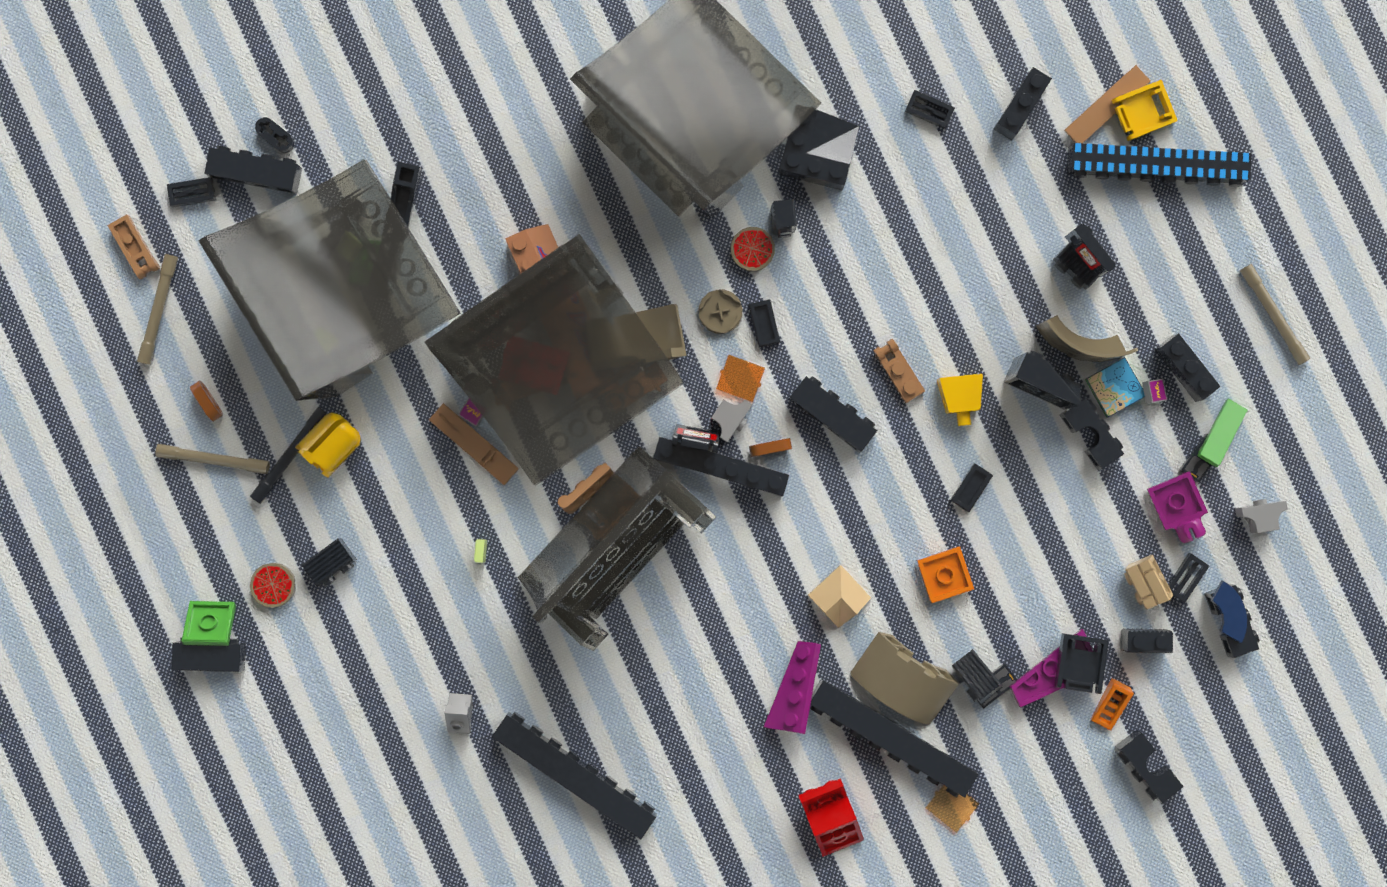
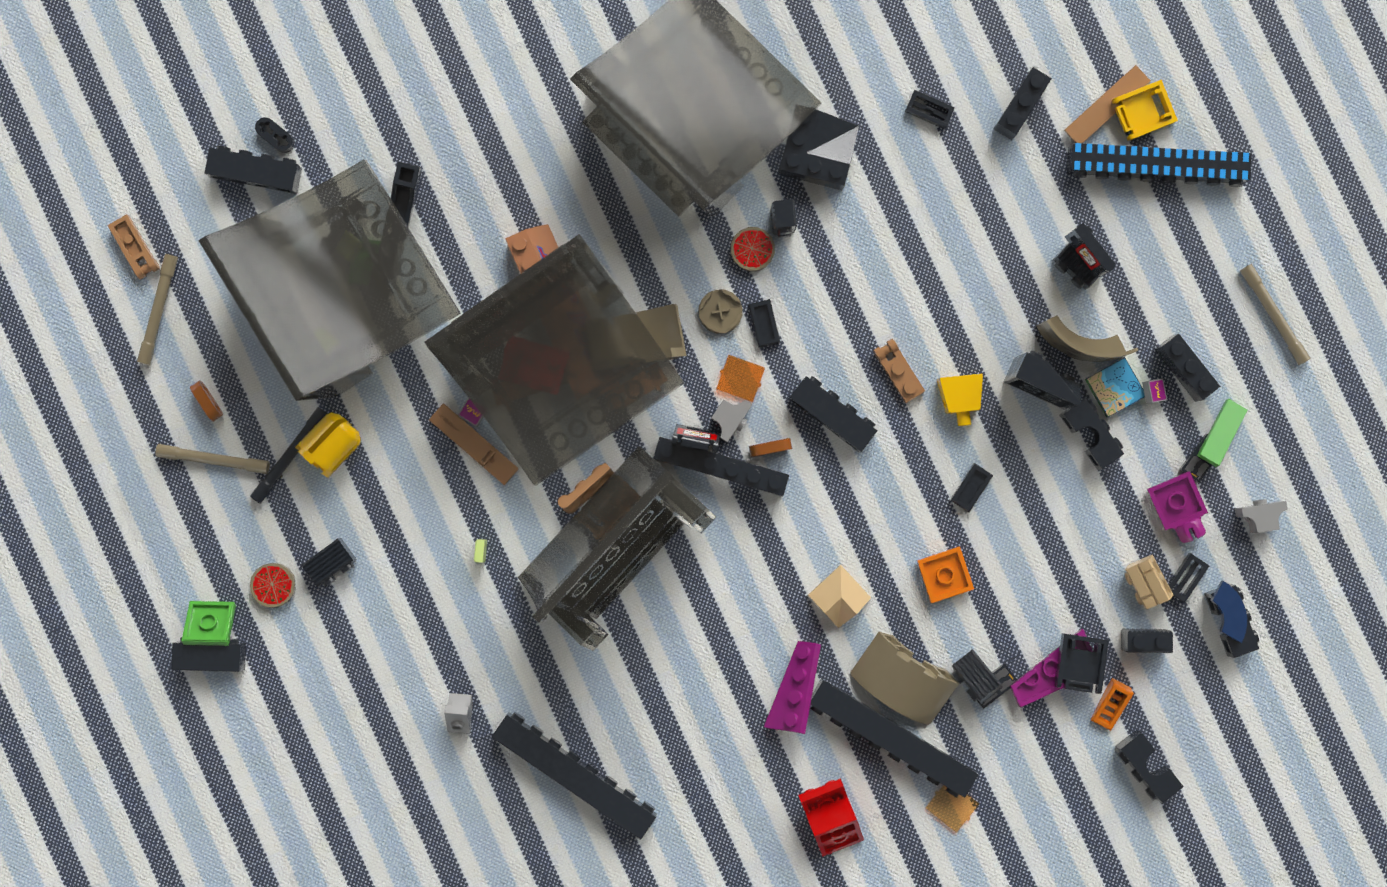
black tile [167,177,216,208] -> none

